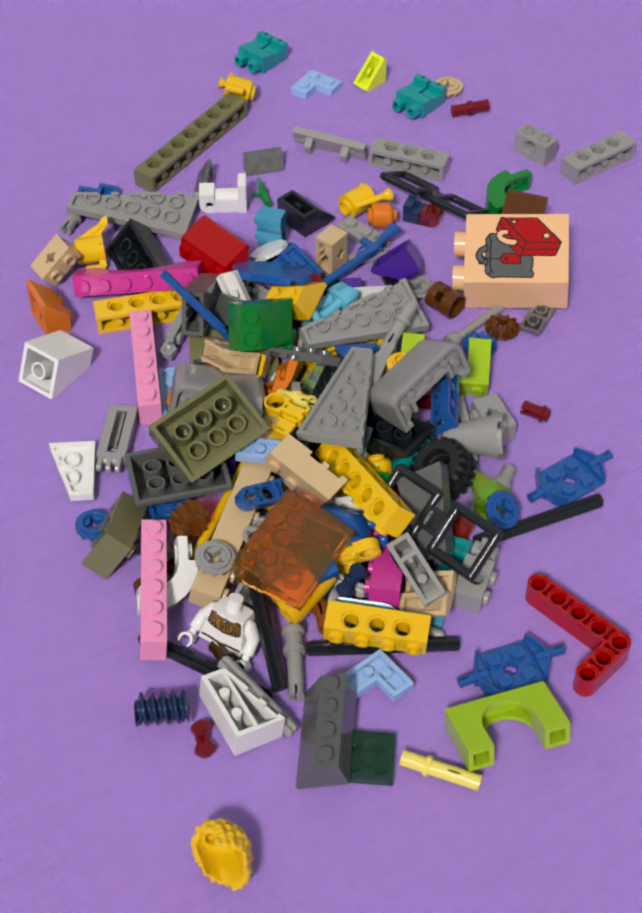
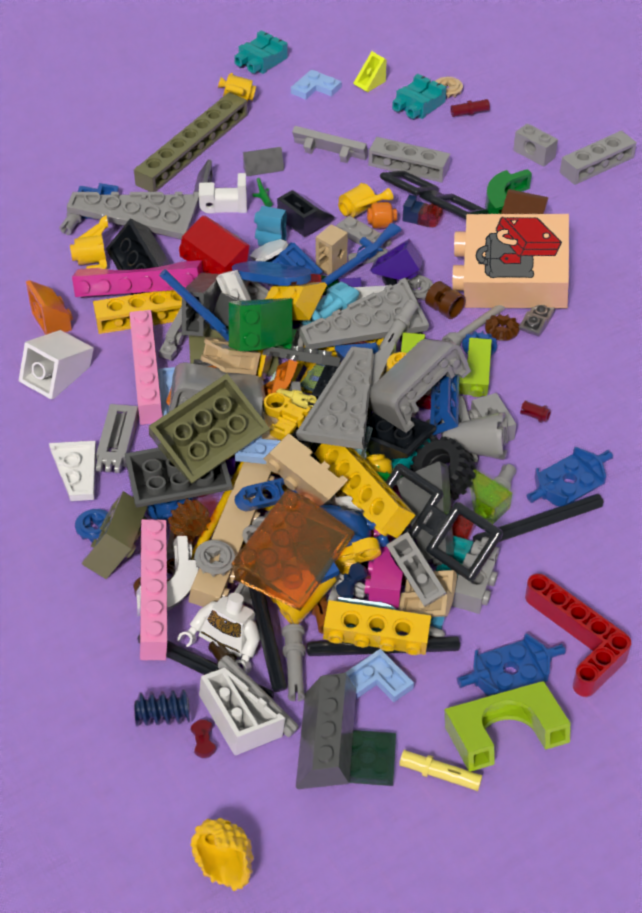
tan brick [30,234,81,287] -> none
blue gear [484,491,519,529] -> none

